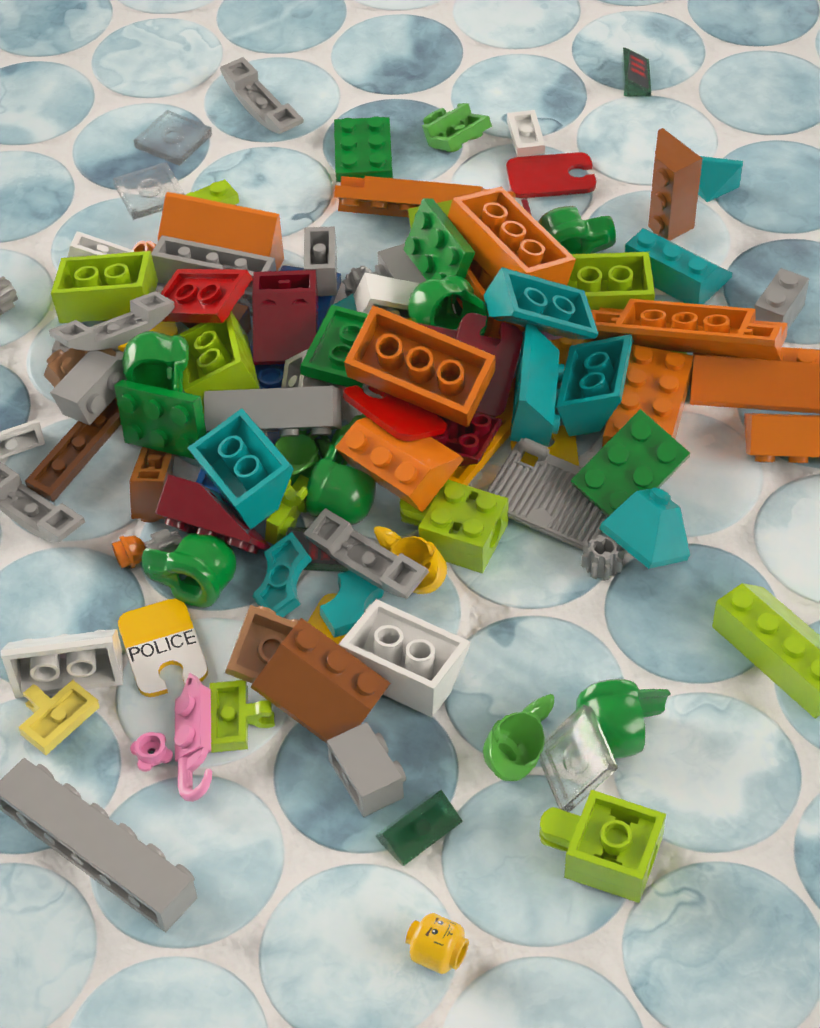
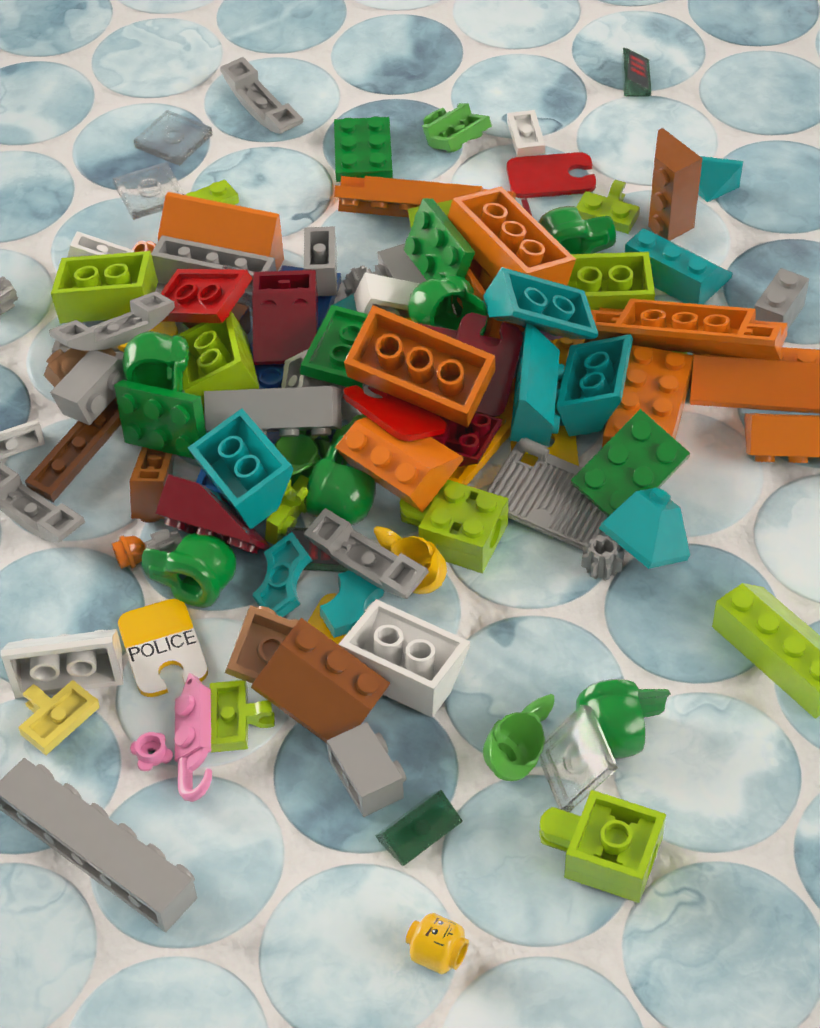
none -> lime plate [576,180,640,234]

